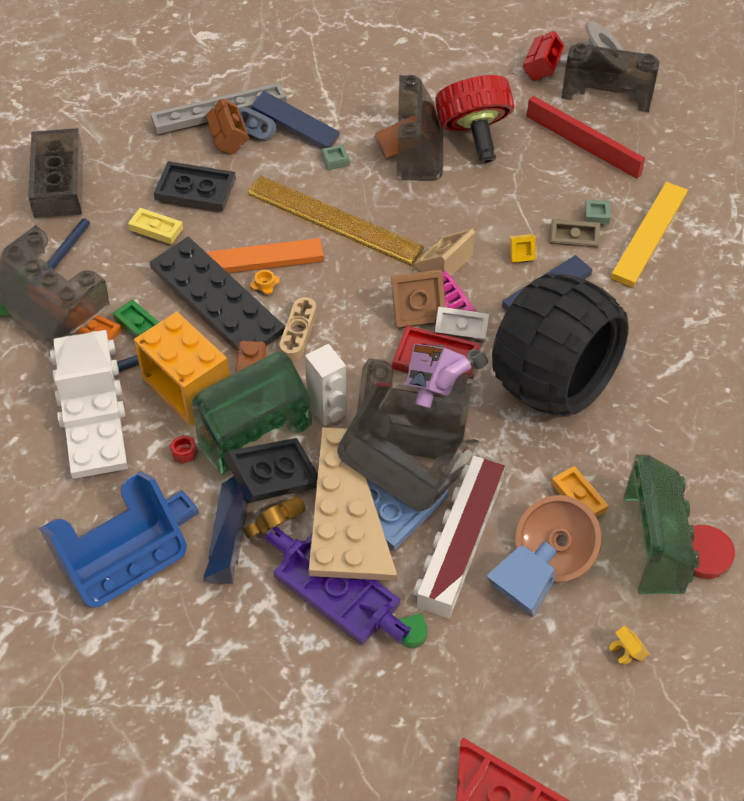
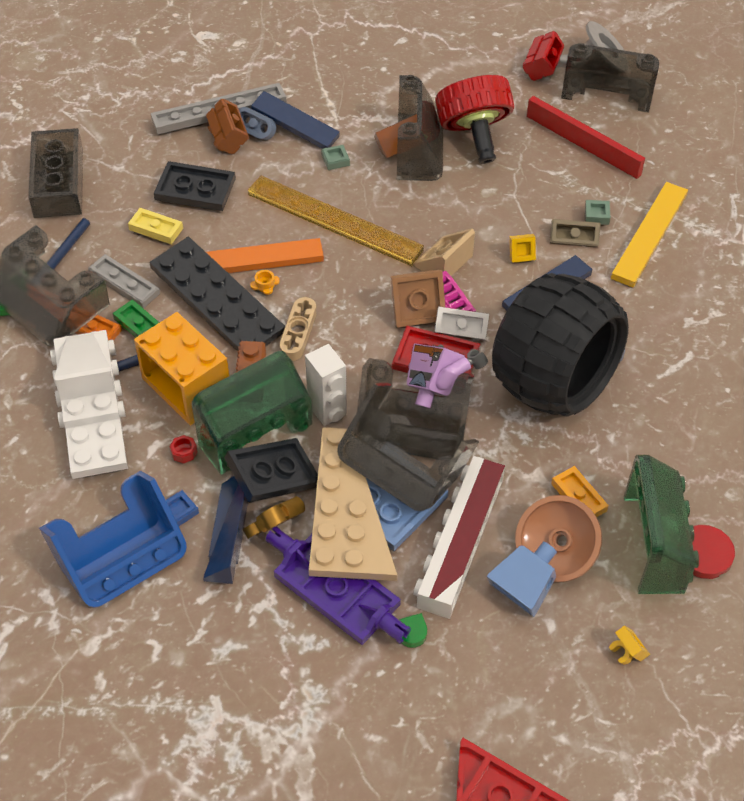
none -> light grey tile [88,254,160,308]

